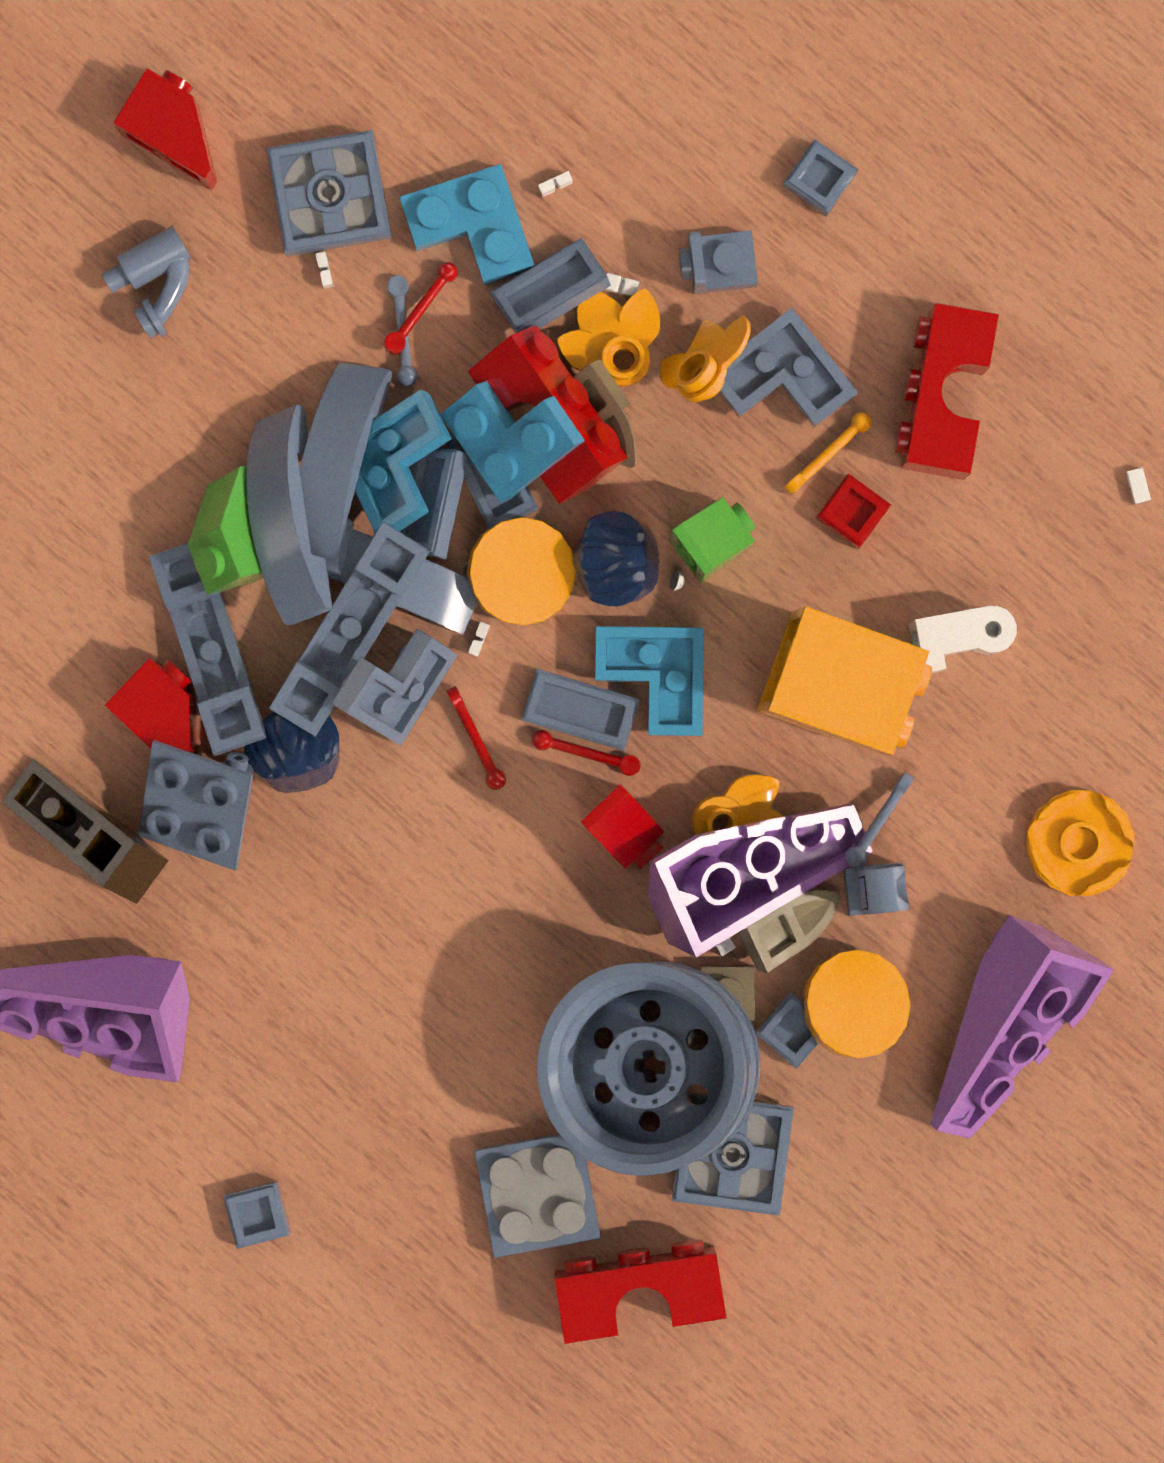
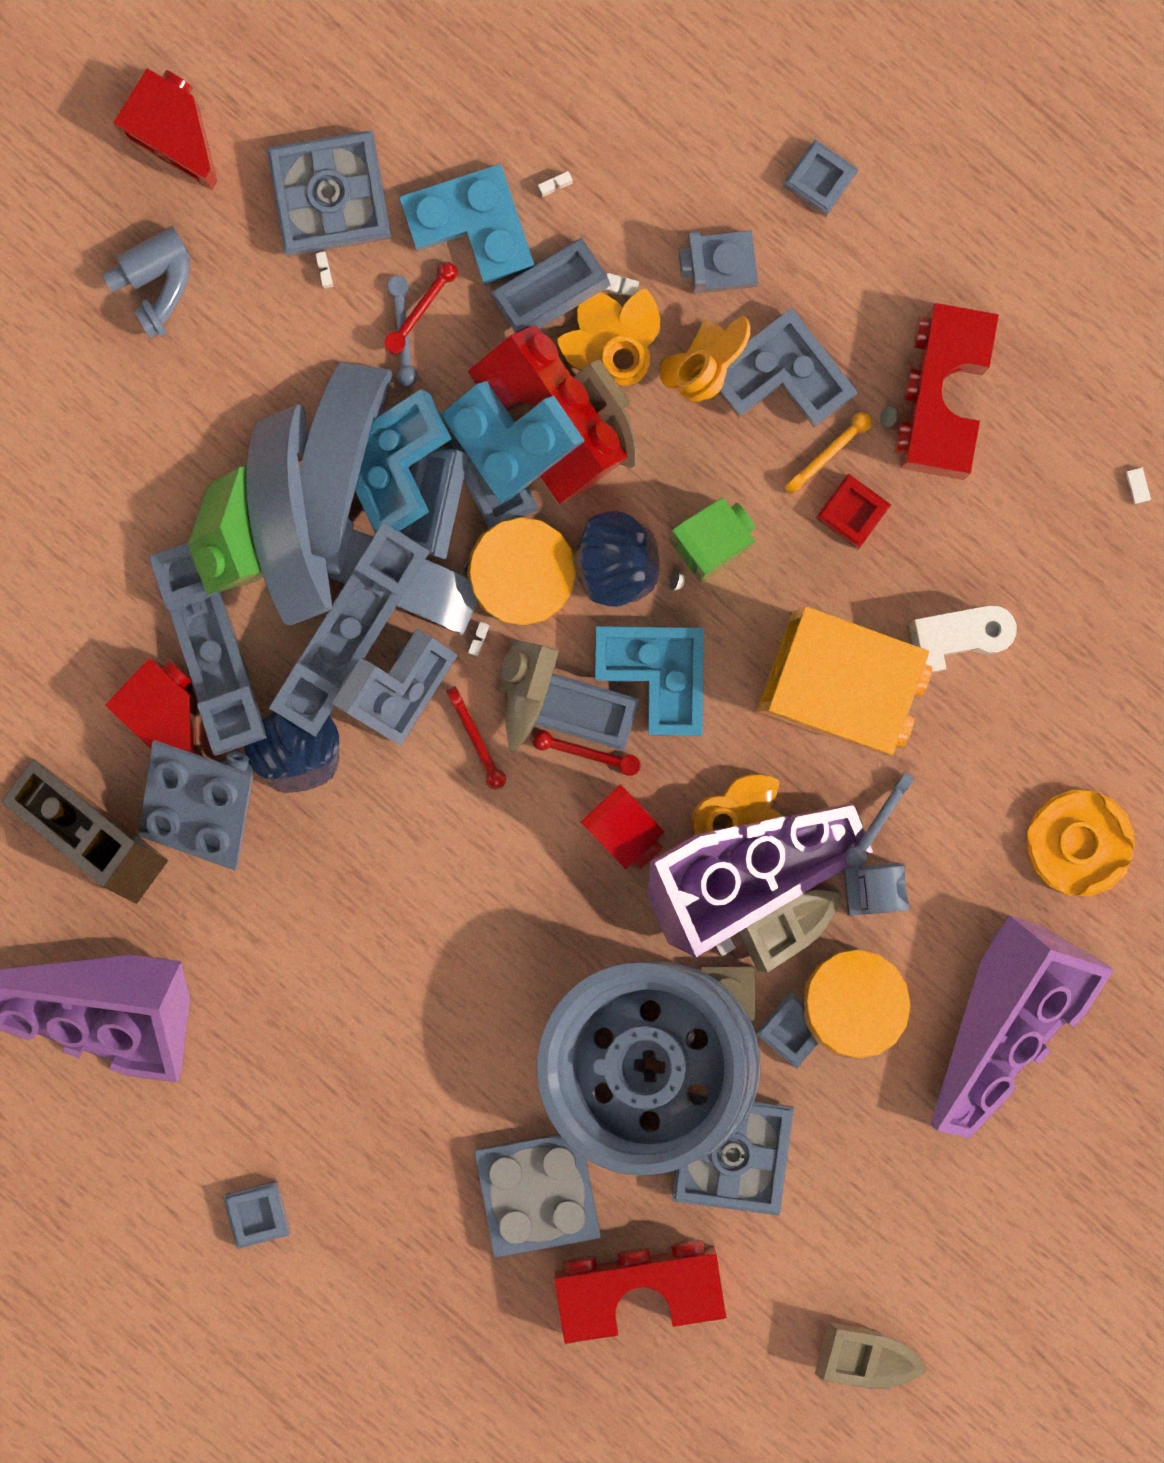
none -> dark tan plate [498,639,559,751]
none -> dark tan plate [815,1322,926,1389]
none -> light grey piece [880,407,899,428]

